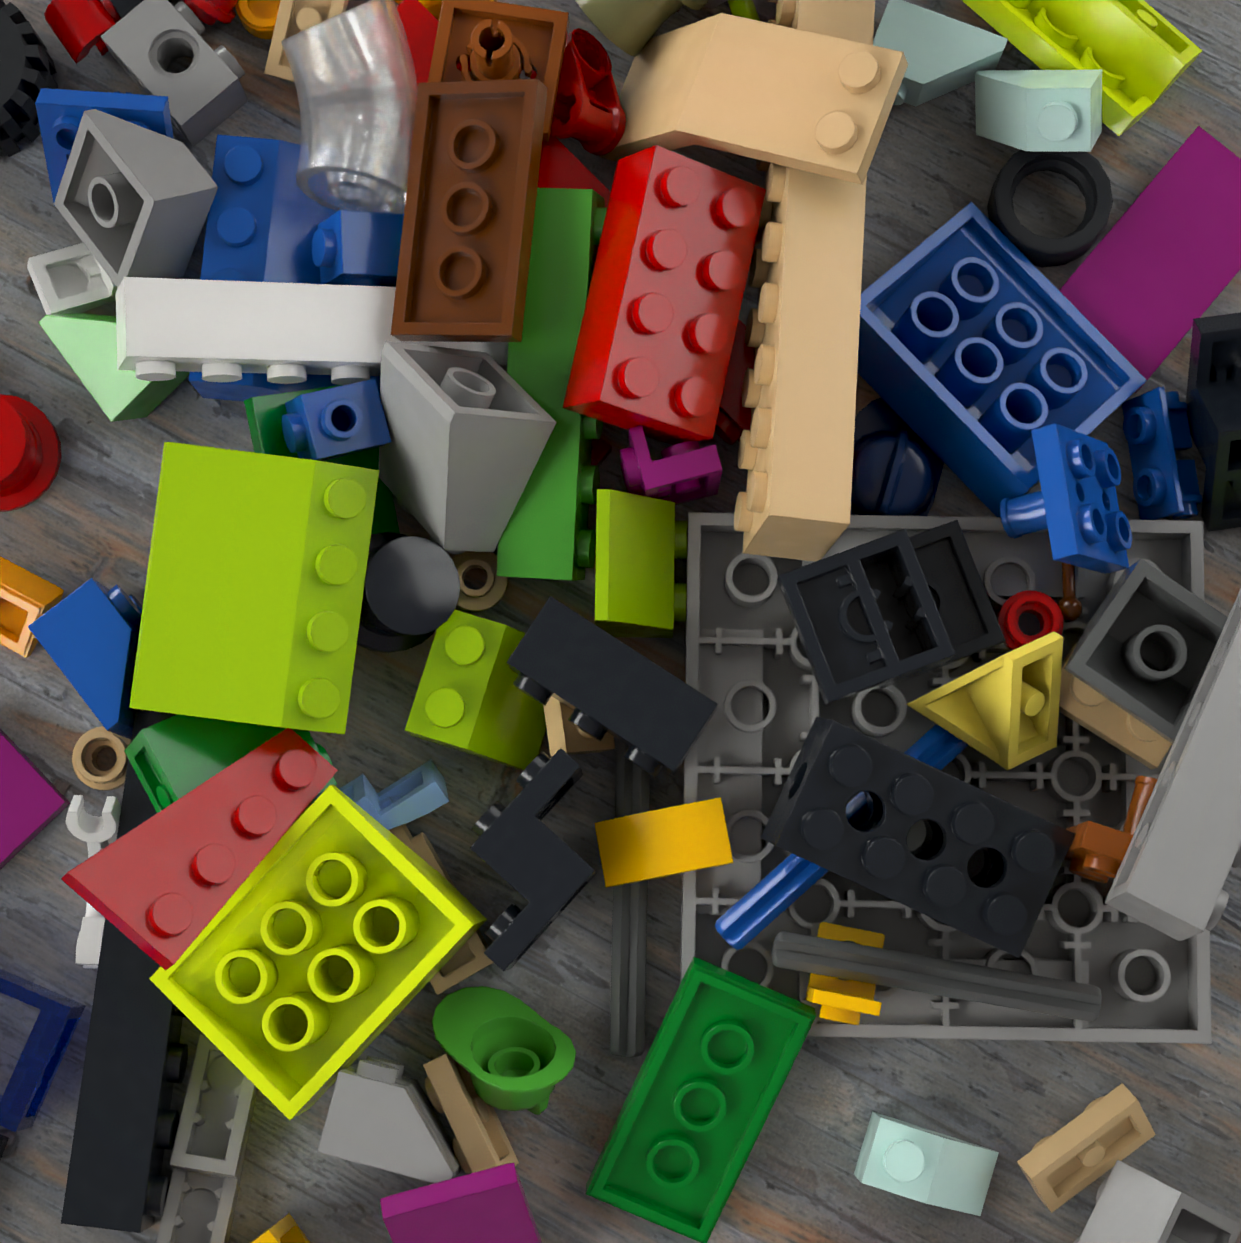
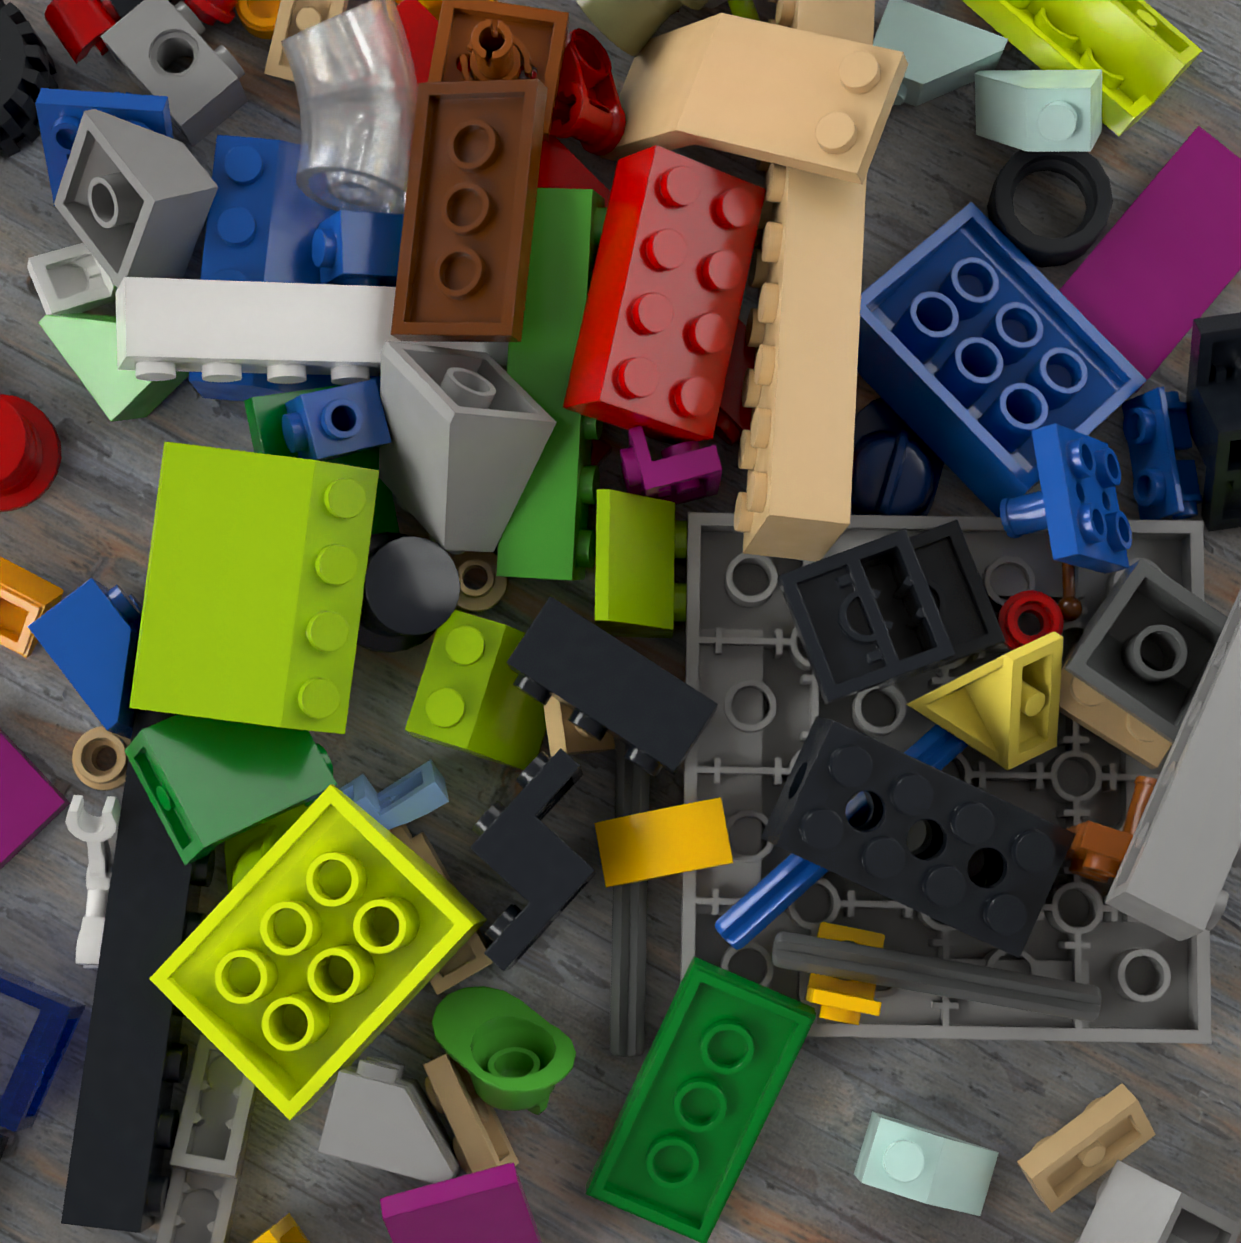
red wing [61,728,338,971] -> none

